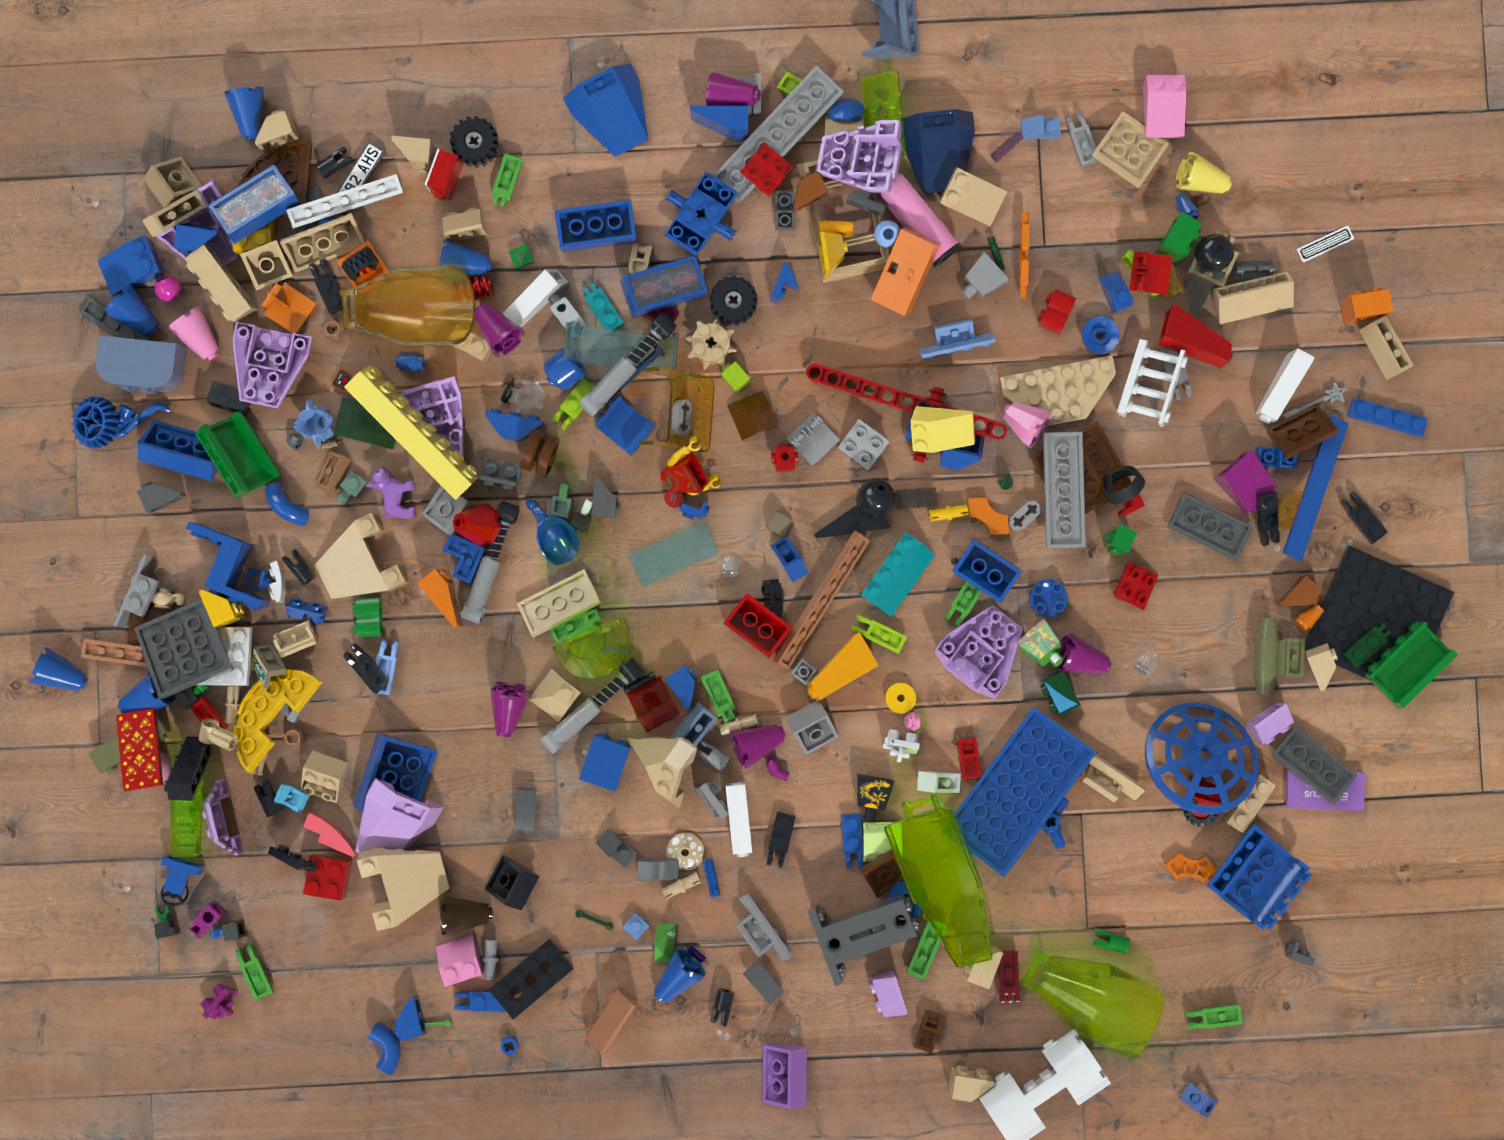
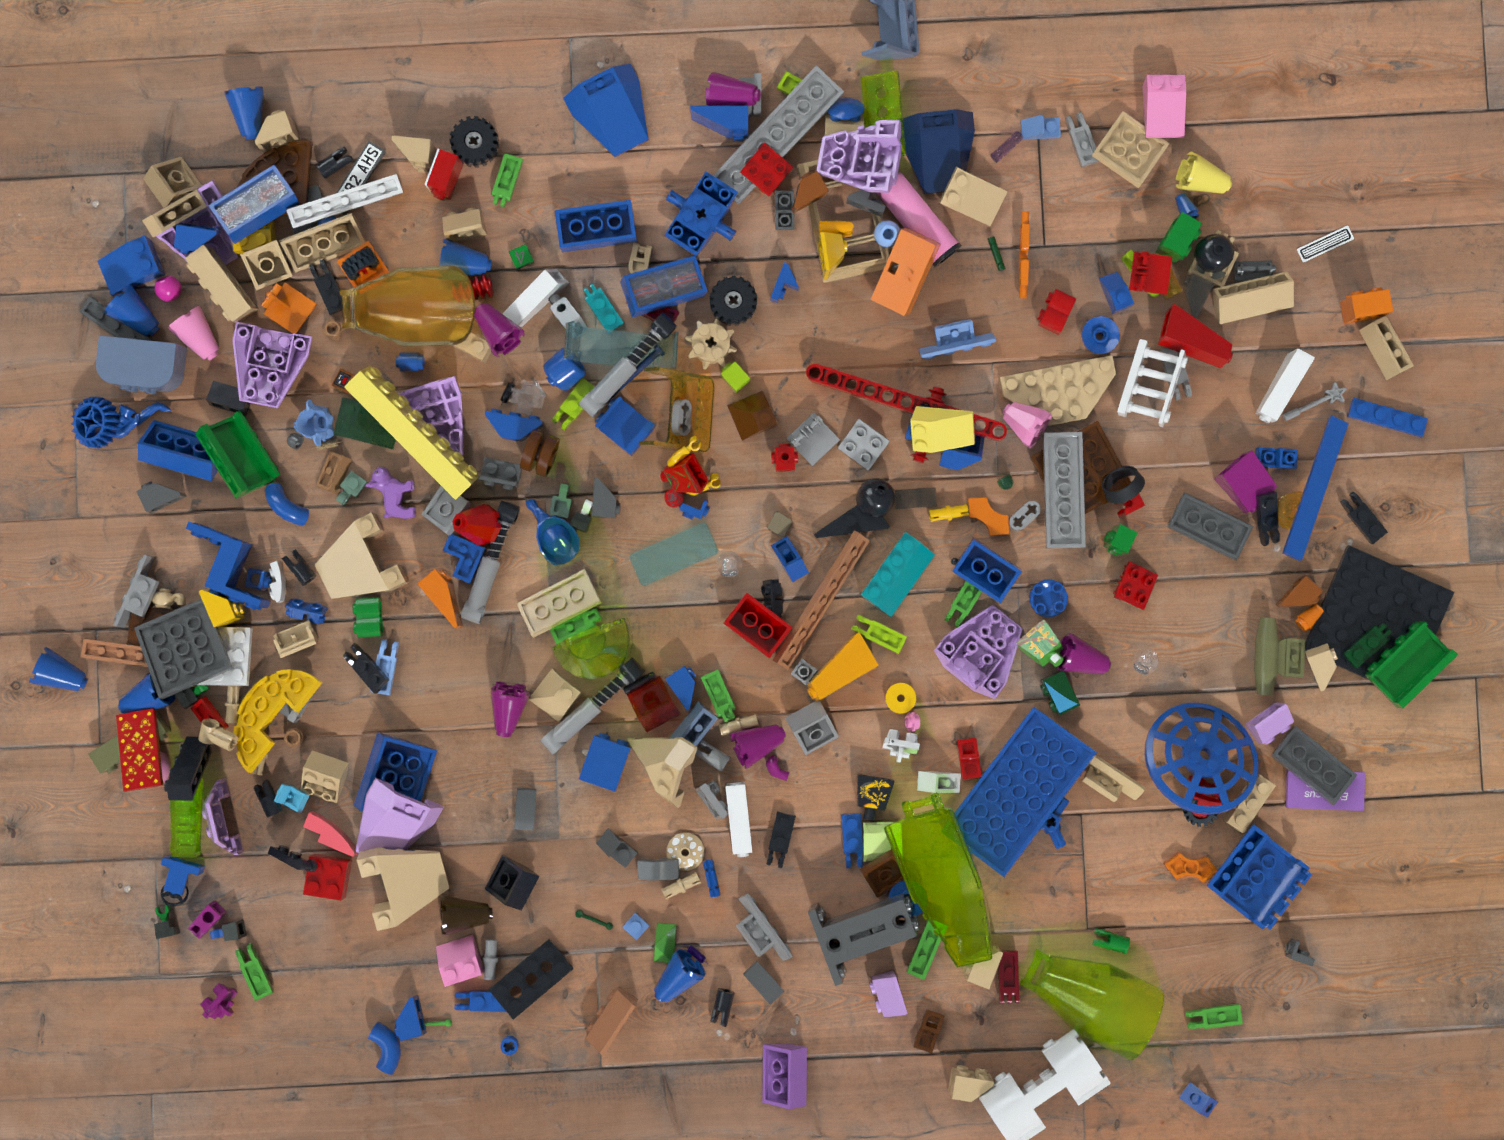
dark tan panel [252,644,286,688] -> none
light grey torso [961,252,1009,299] -> none
reddish brown plate [1267,404,1338,459] -> none

